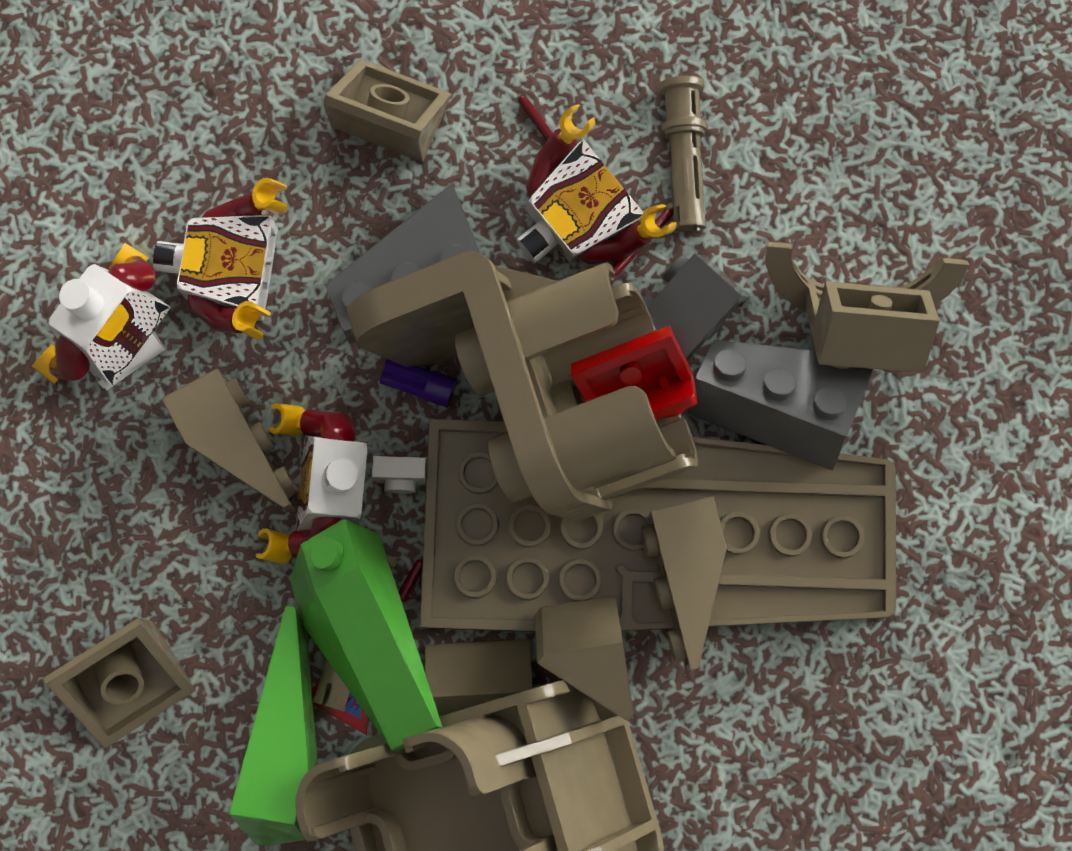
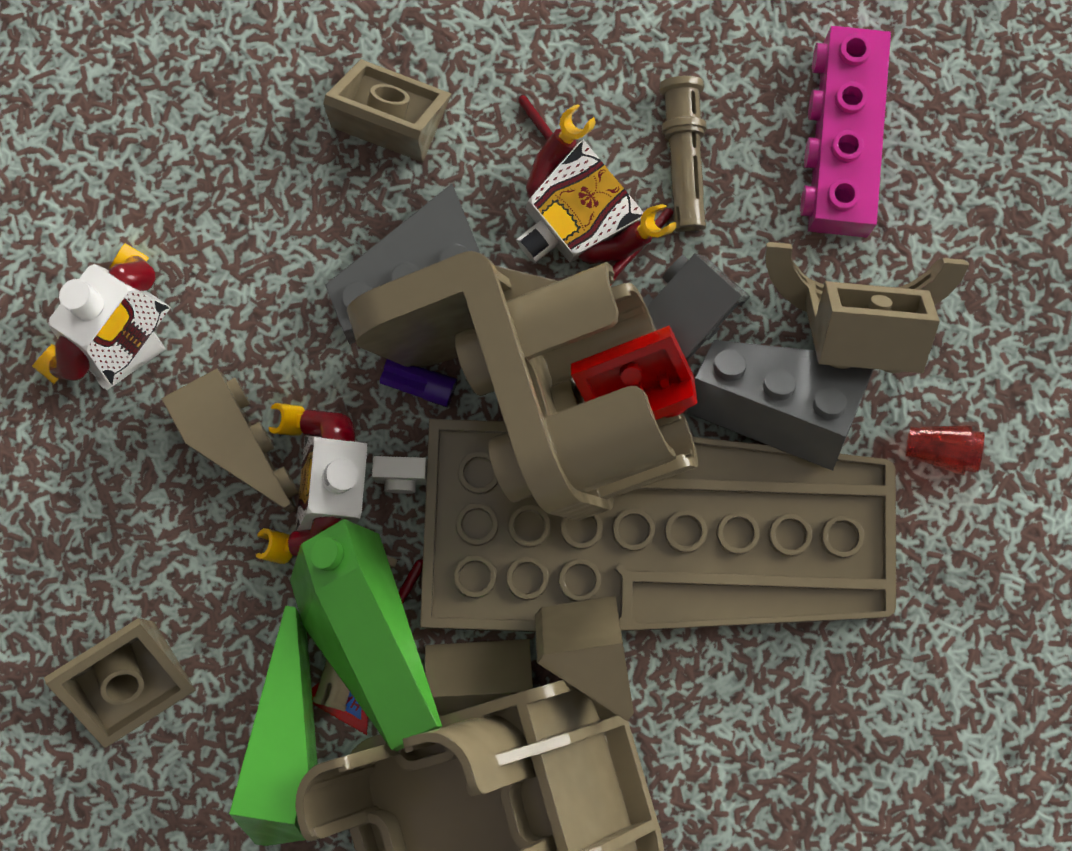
torso [153,178,288,340] -> none
dark tan slope [641,496,727,672] -> none
none -> dark pink brick [800,26,891,238]
none -> clear red cone [905,425,985,476]

